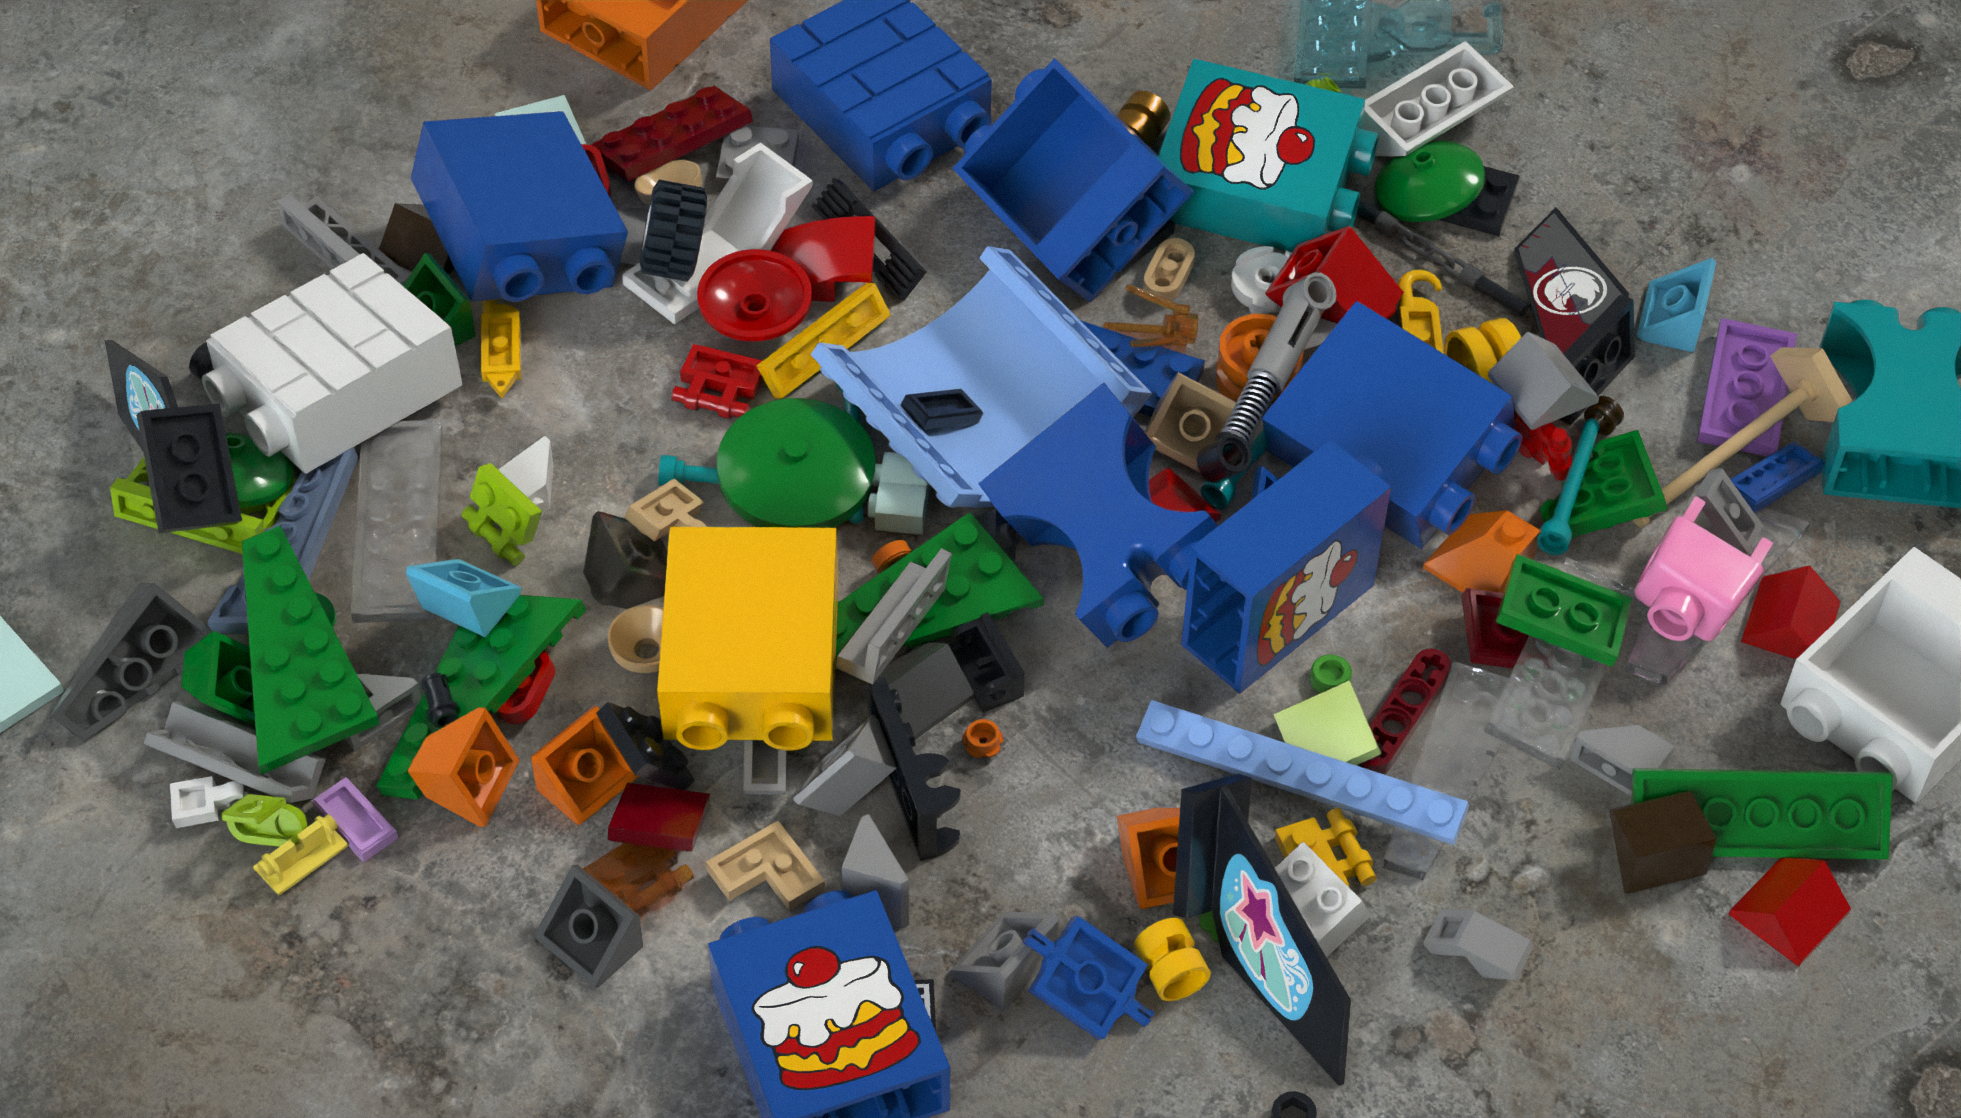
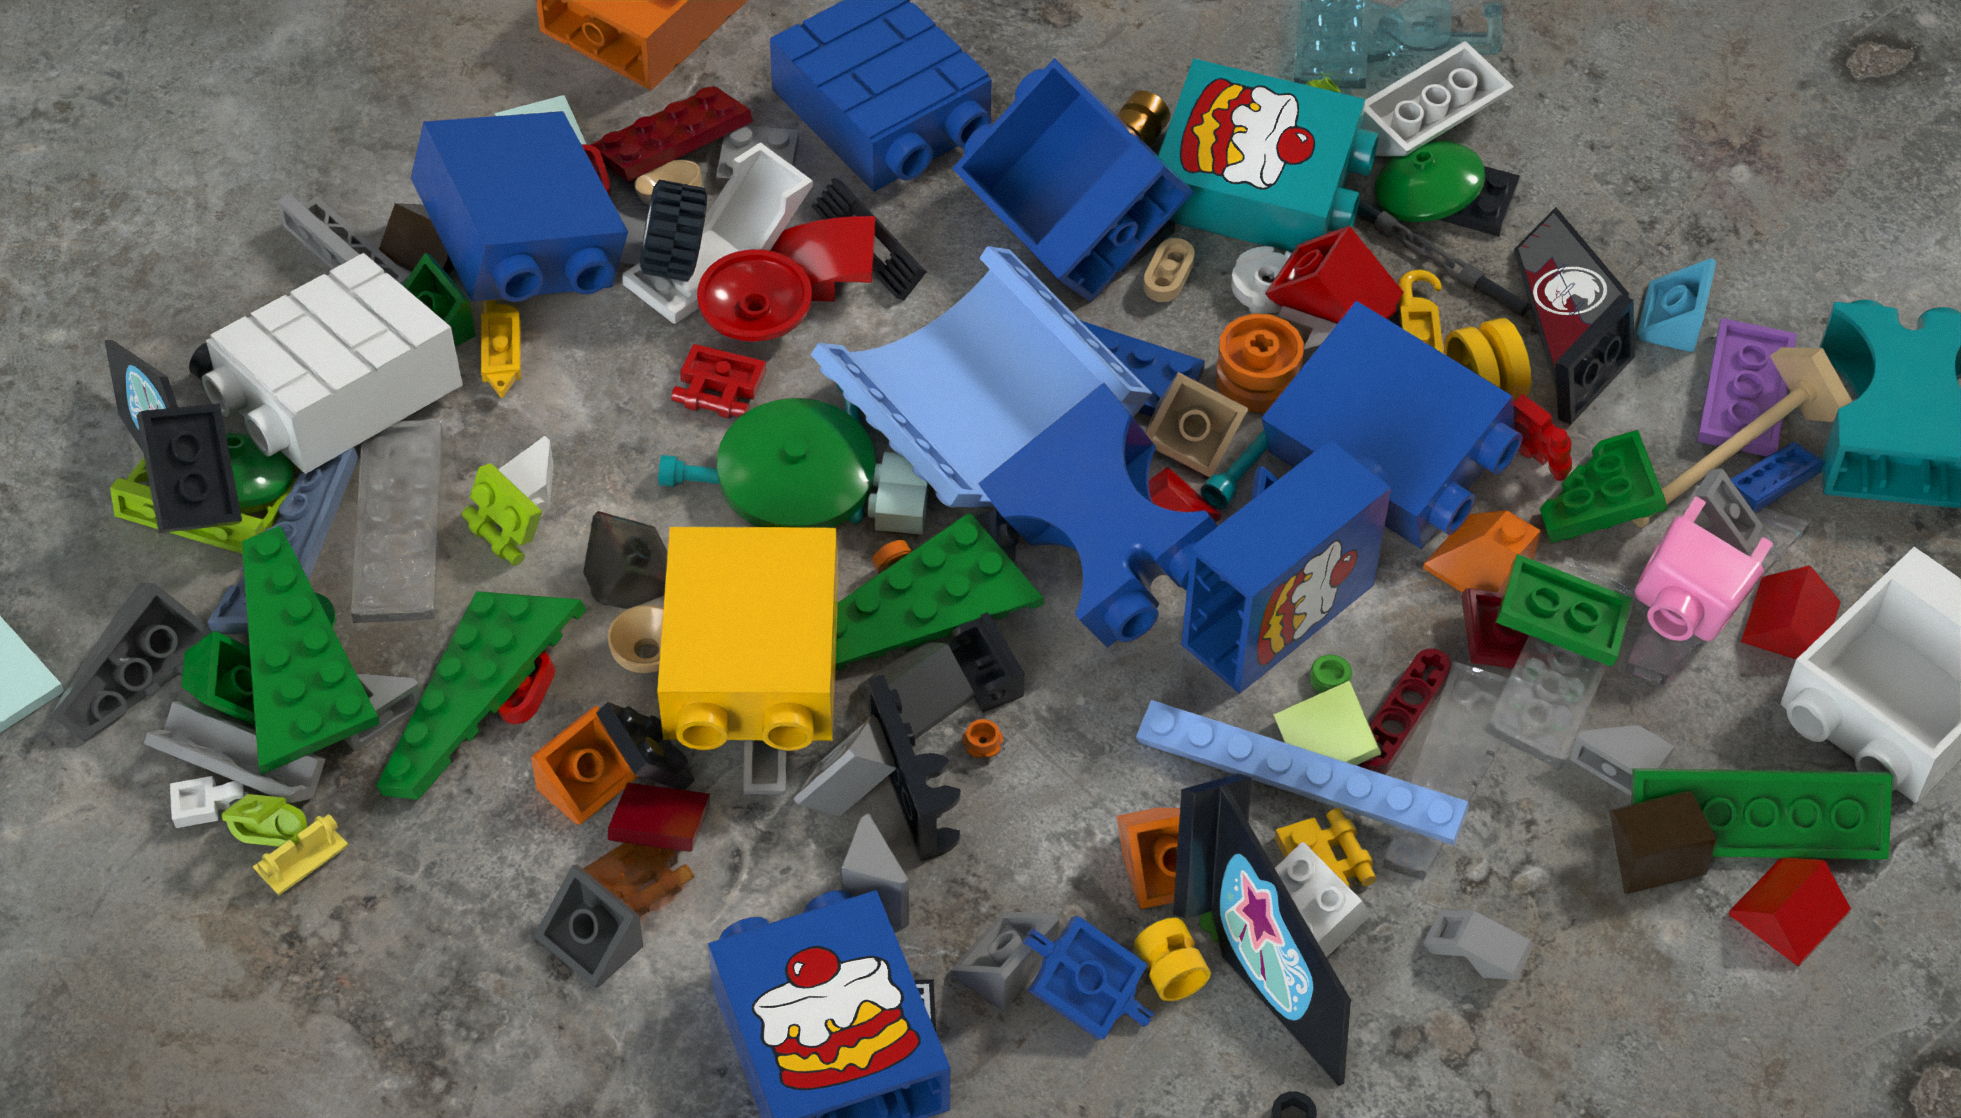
lavender tile [311,777,398,862] -> none
medium azure slope [406,559,522,637] -> none
orange slope [408,707,520,827] -> none
black pin [421,672,460,728] -> none
tan plate [624,479,707,542] -> none
tan plate [706,821,825,911] -> none
yellow plate [757,283,891,399] -> none
light grey fence [835,549,952,684] -> none
black tile [900,389,983,430] -> none
clear orange plant [1103,285,1198,348] -> none
piece [1197,272,1336,483] -> none
light grey slope [1488,332,1599,430] -> none
teal piece [1537,418,1600,555] -> none
dark brown bush [1584,396,1624,435] -> none

